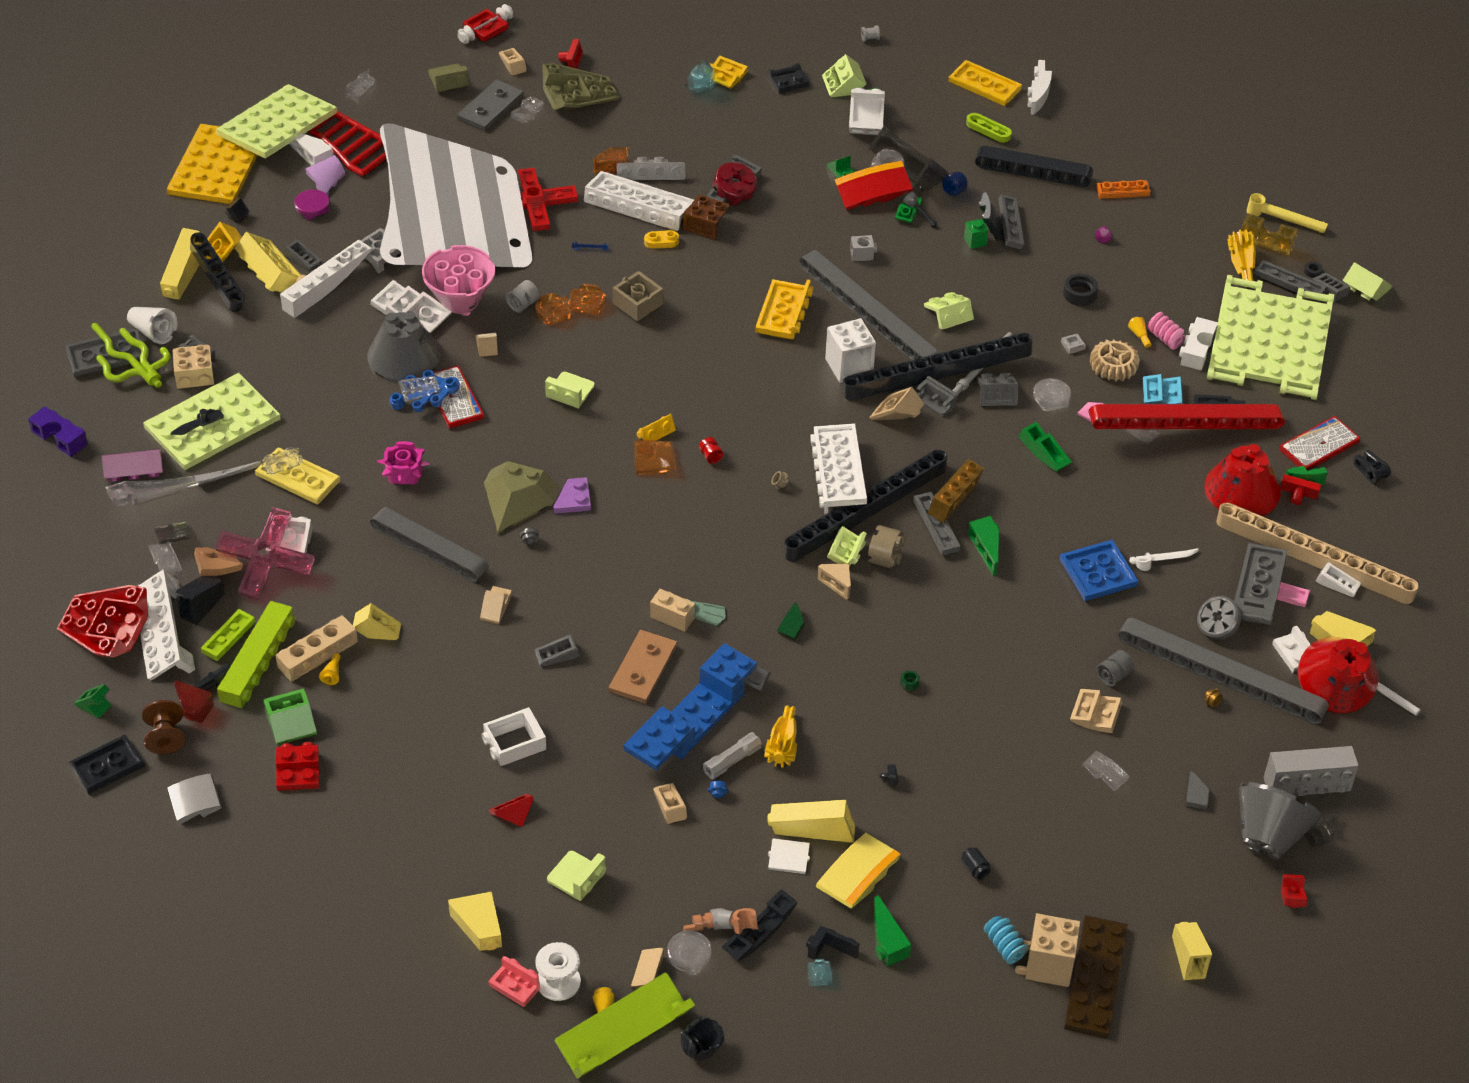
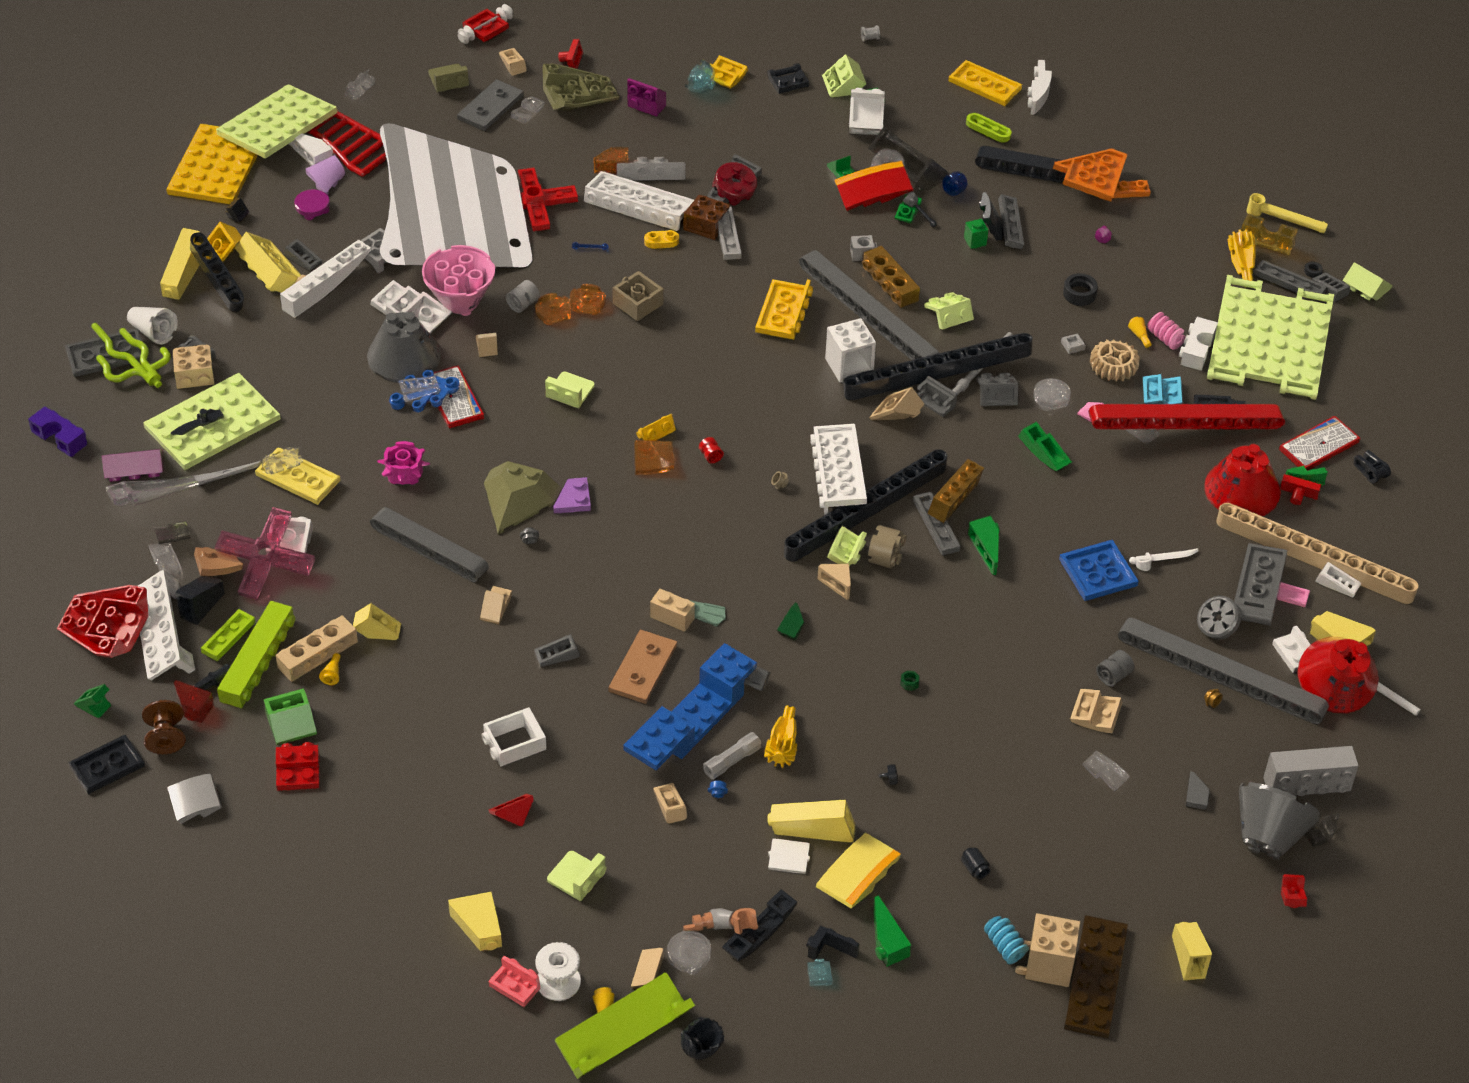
none -> magenta slope [627,78,666,117]
none -> light grey plate [718,207,741,260]
none -> pearl gold brick [862,246,920,308]
none -> orange wing [1052,148,1127,202]

